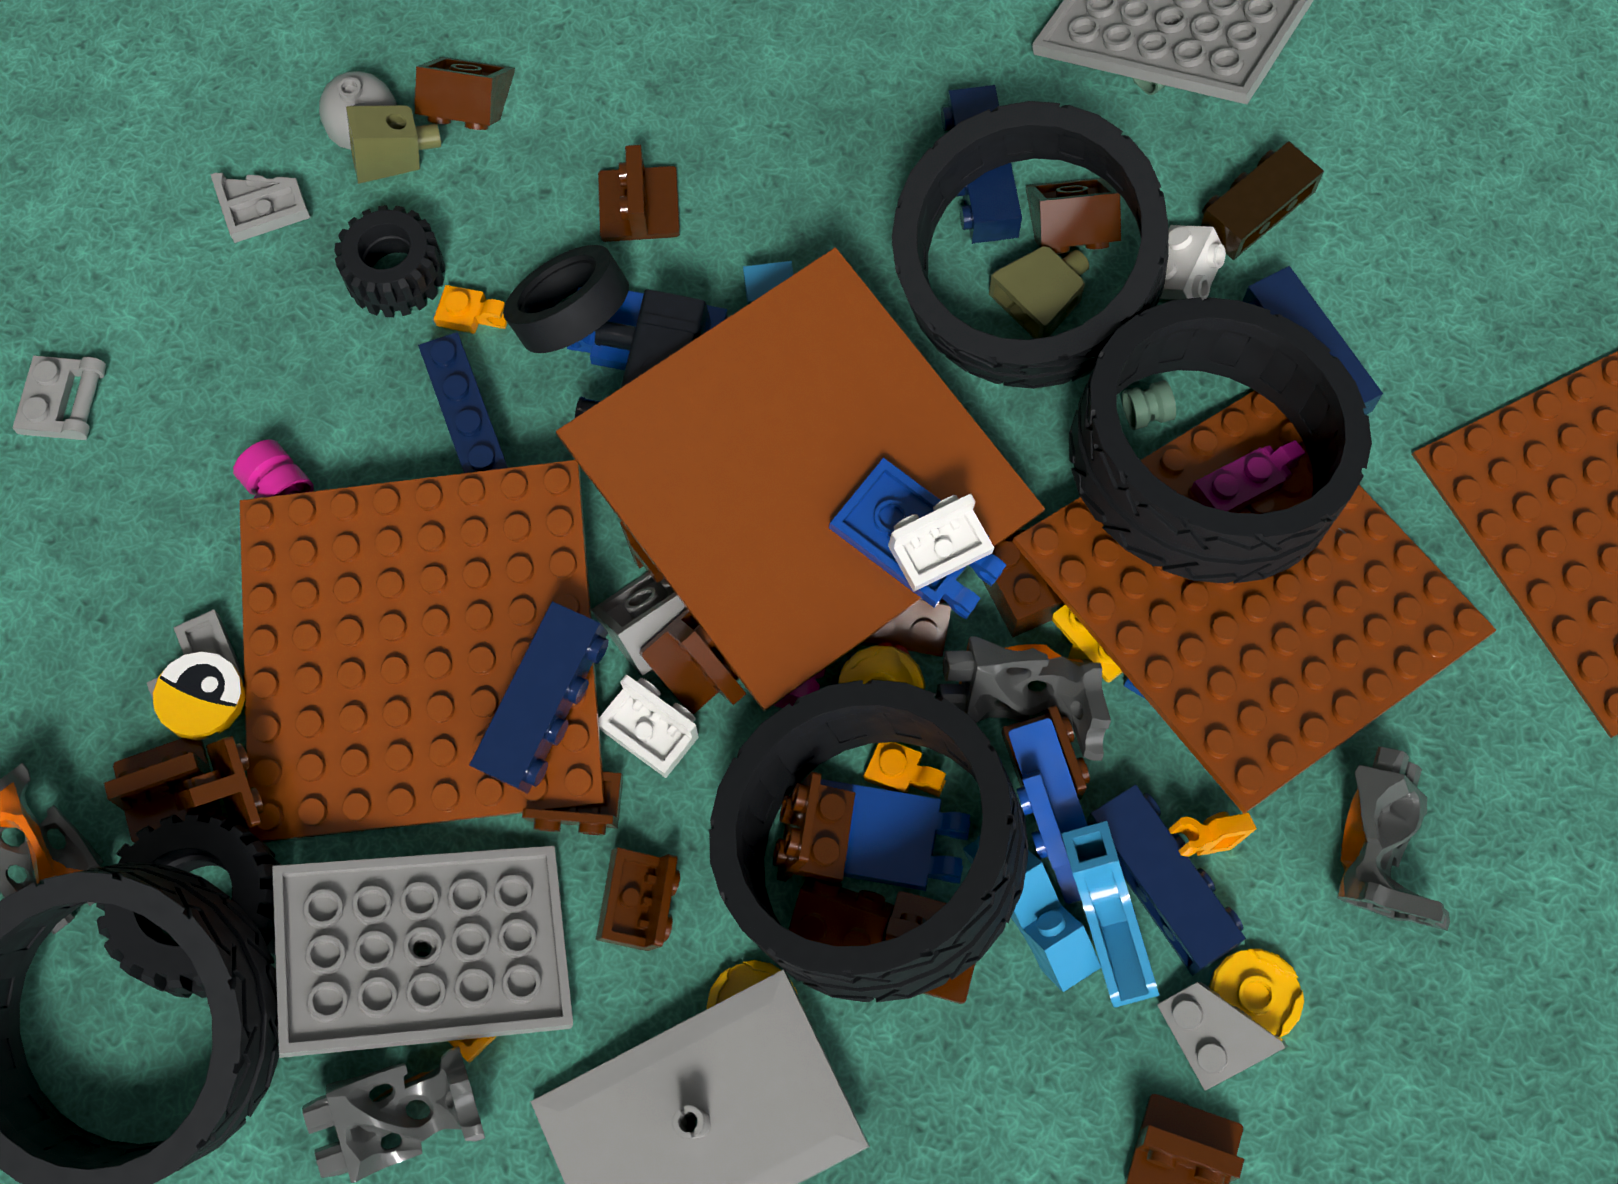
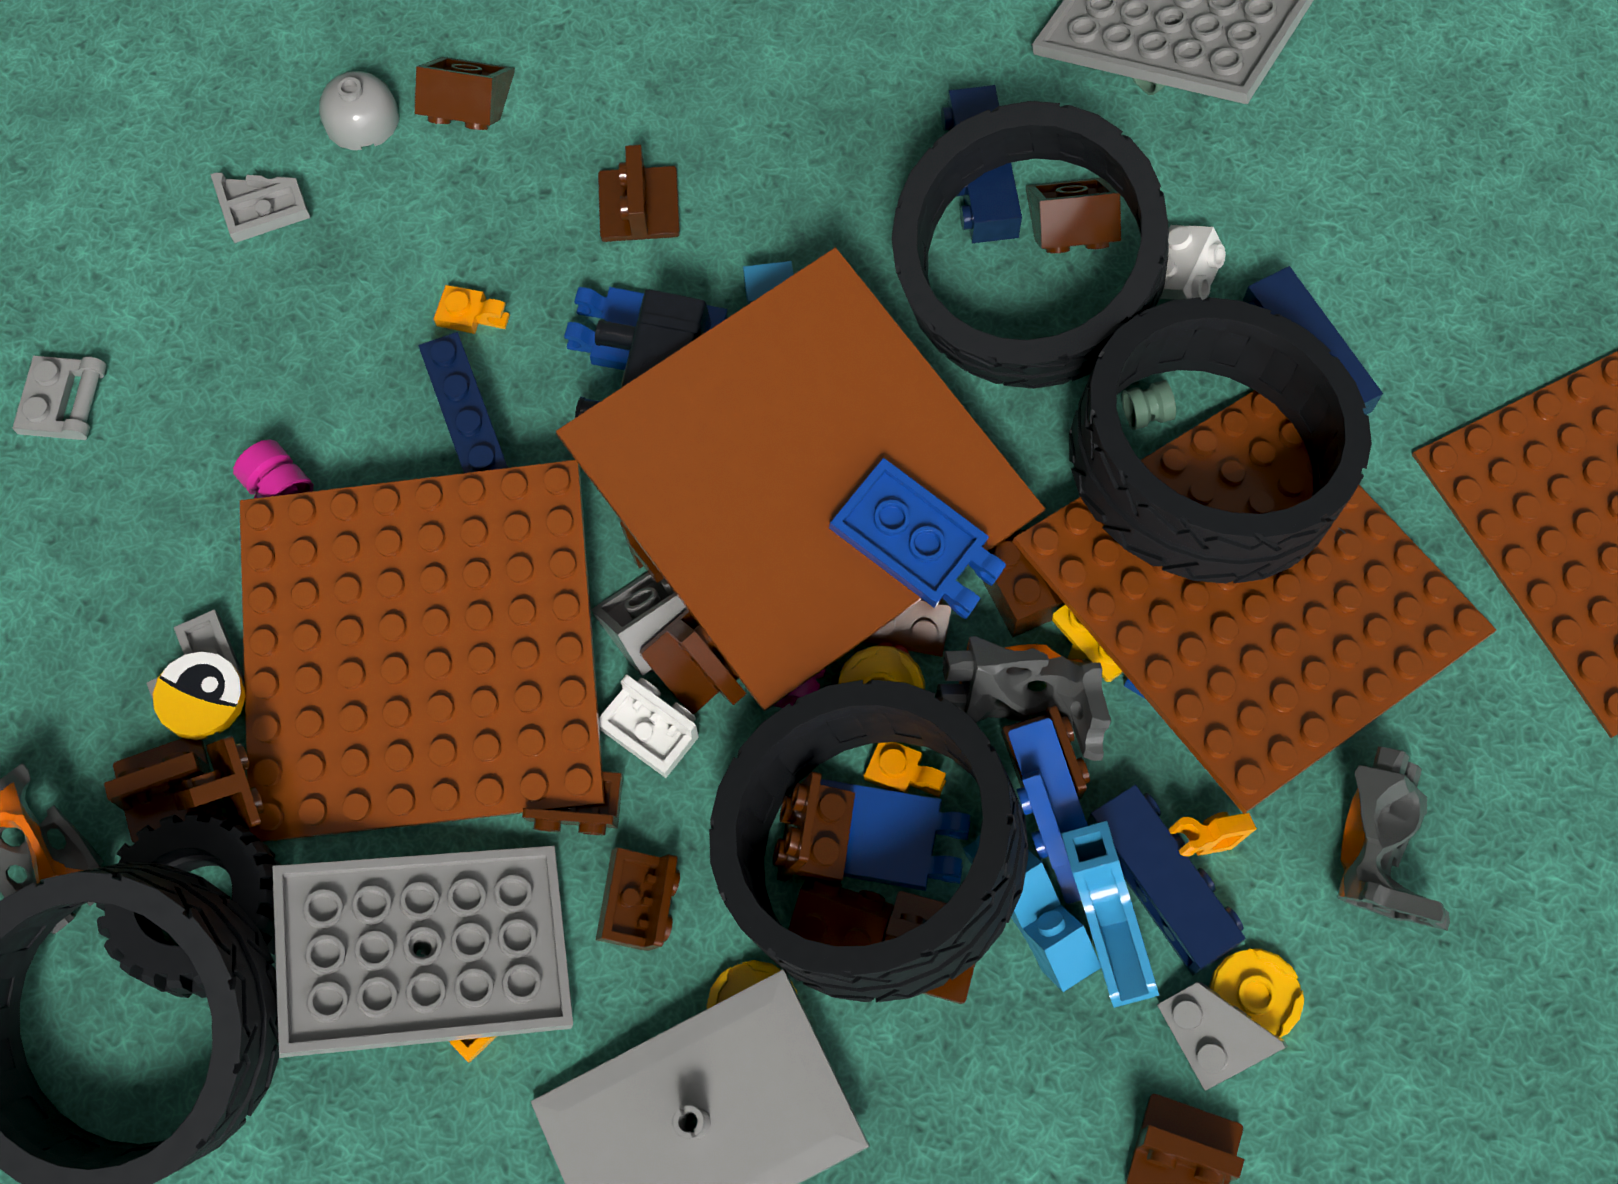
dark grey hips [302,1046,485,1183] -> none
black tyre [334,205,445,318] -> none
olive torso [346,105,441,184] -> none
dark blue brick [469,601,609,794] -> none
black tyre [503,245,629,353] -> none
white bracket [888,494,994,592] -> none
olive torso [989,246,1090,339] -> none
magenta hinge [1190,440,1306,513] -> none
dark brown brick [1201,141,1324,260] -> none

